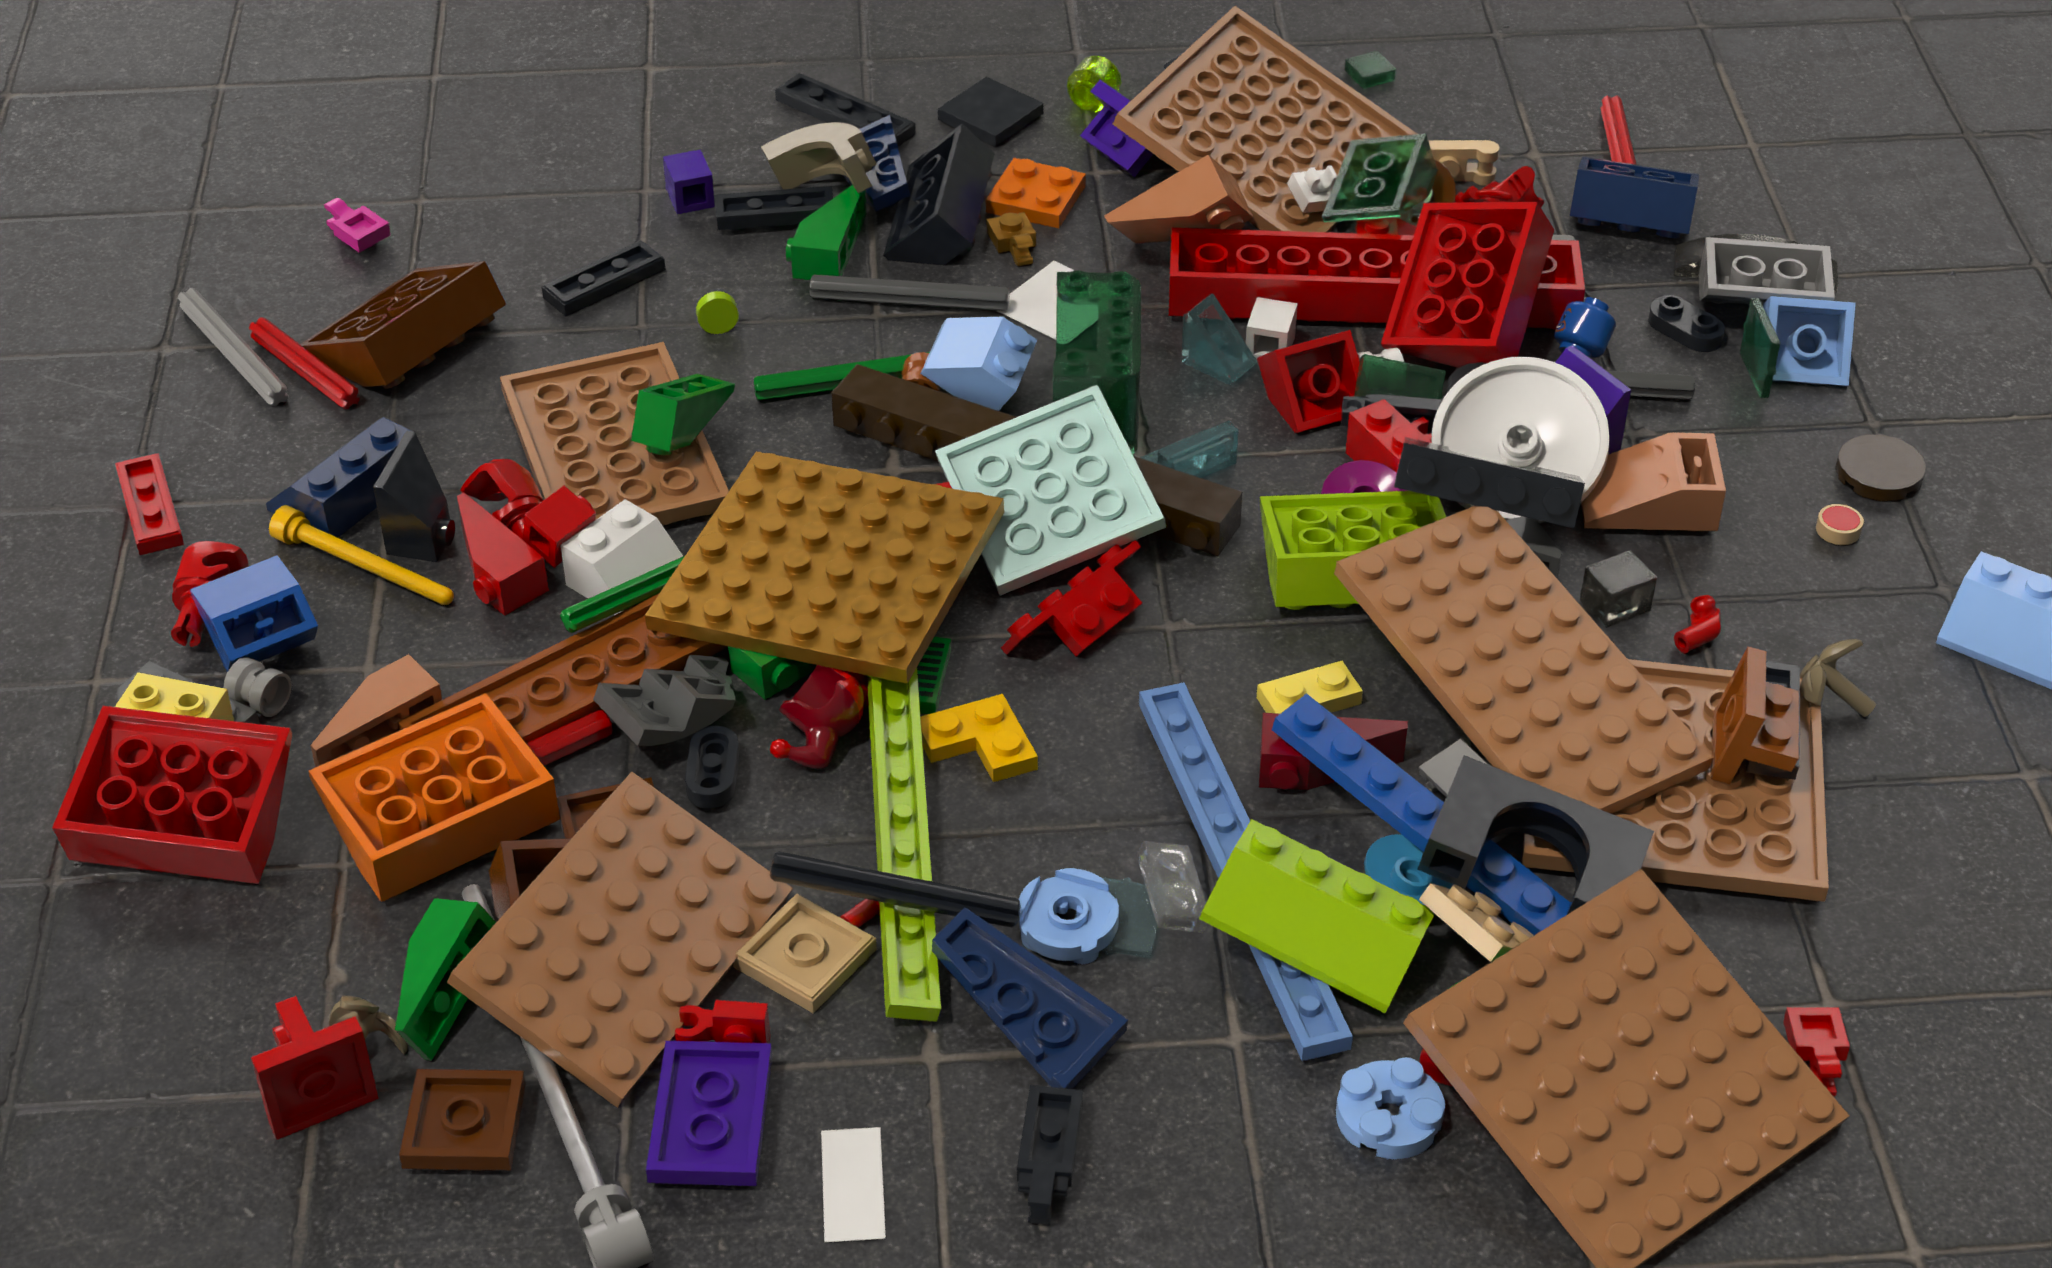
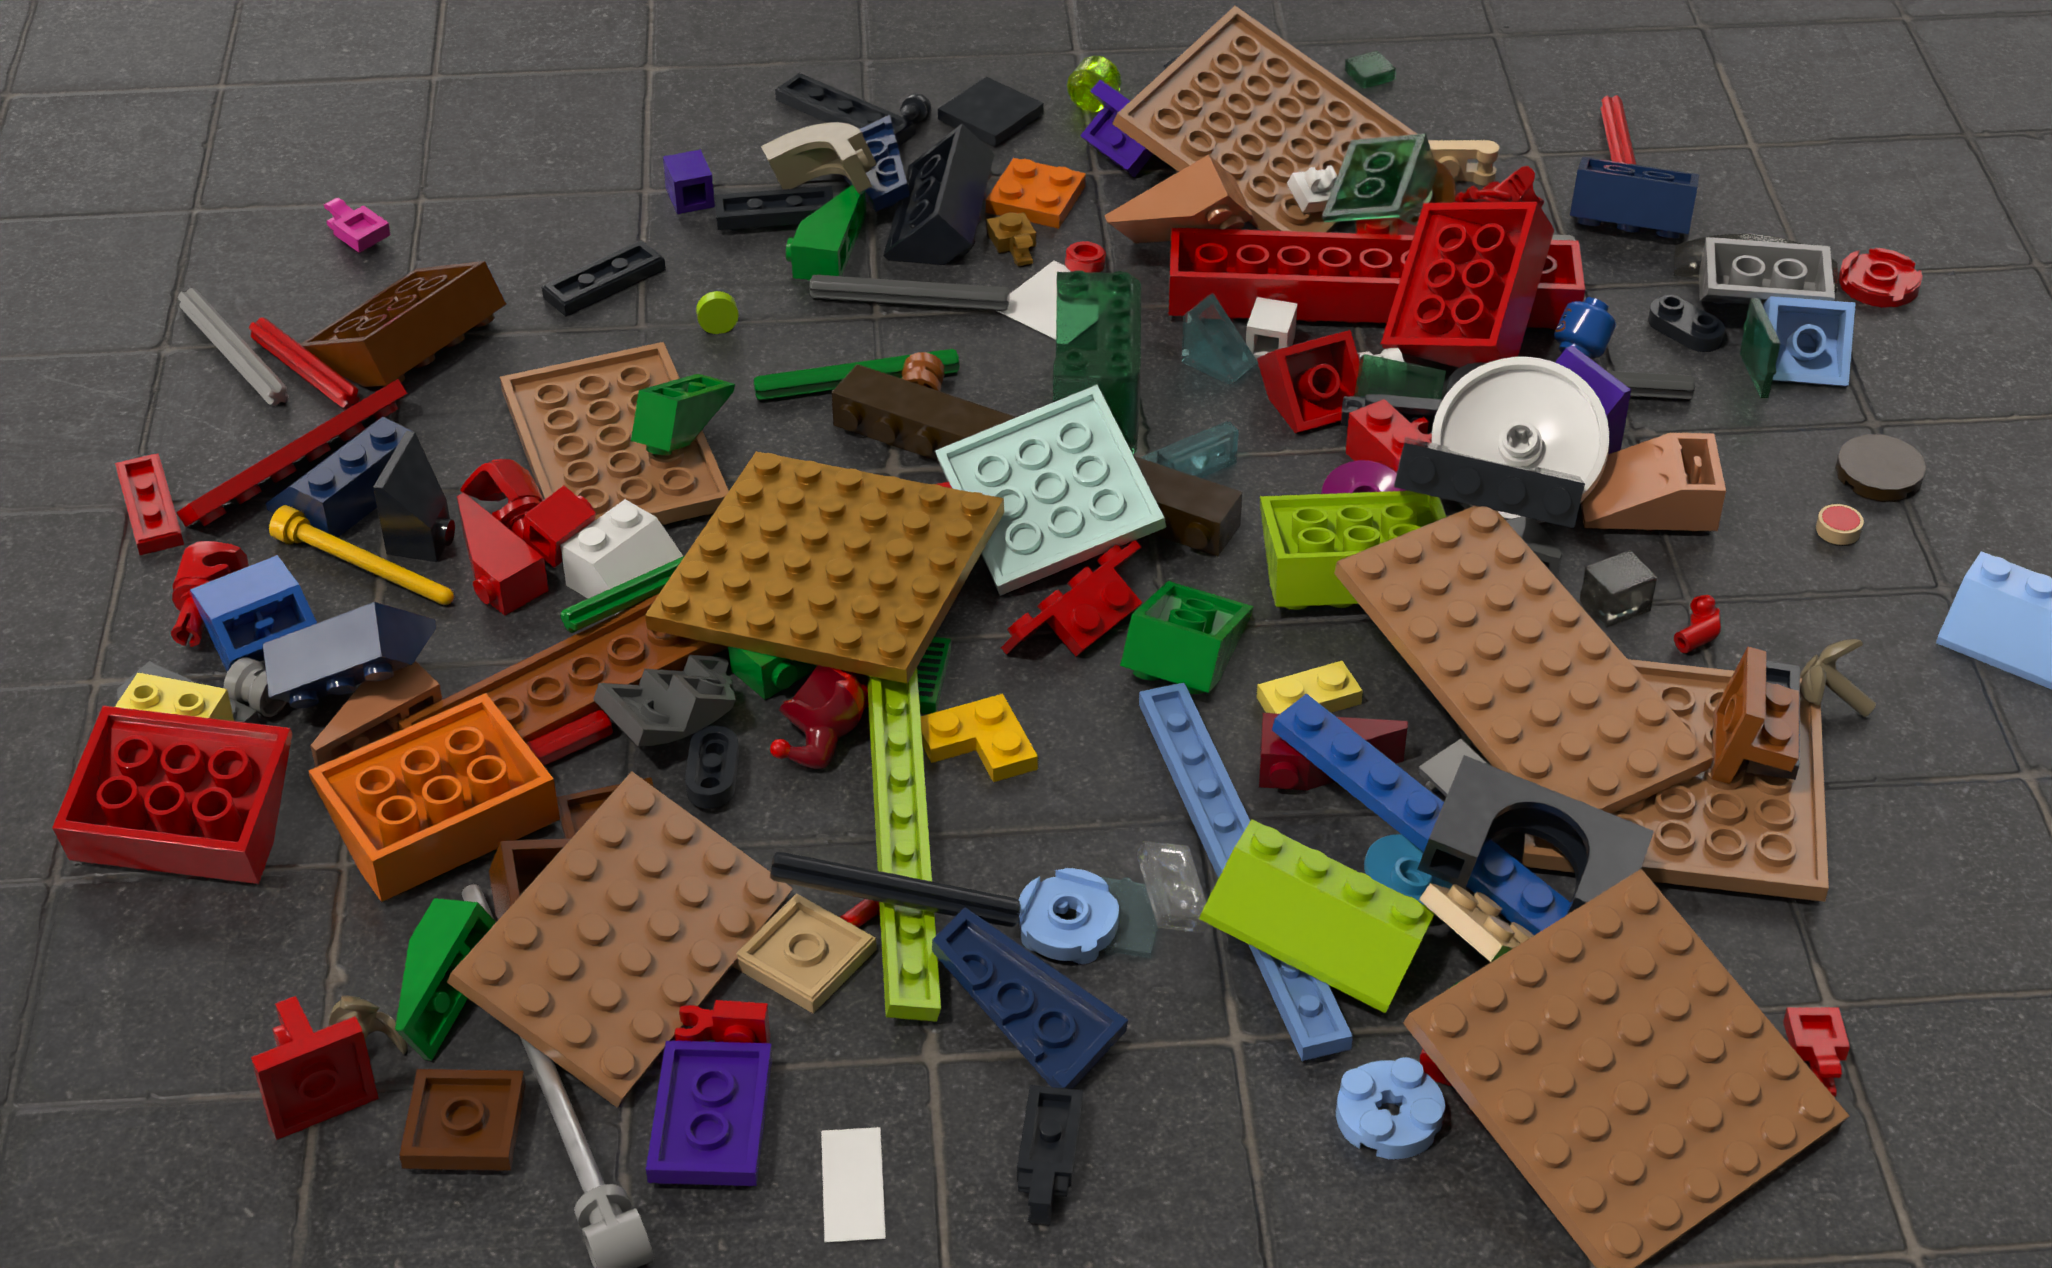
light blue slope [920,317,1037,411] -> none
none -> red plate [176,379,407,527]
none -> slope [263,602,436,708]
none -> black bar [900,94,932,124]
none -> red tile [1065,241,1106,275]
none -> green slope [1120,581,1254,694]
none -> red tile [1838,248,1923,307]

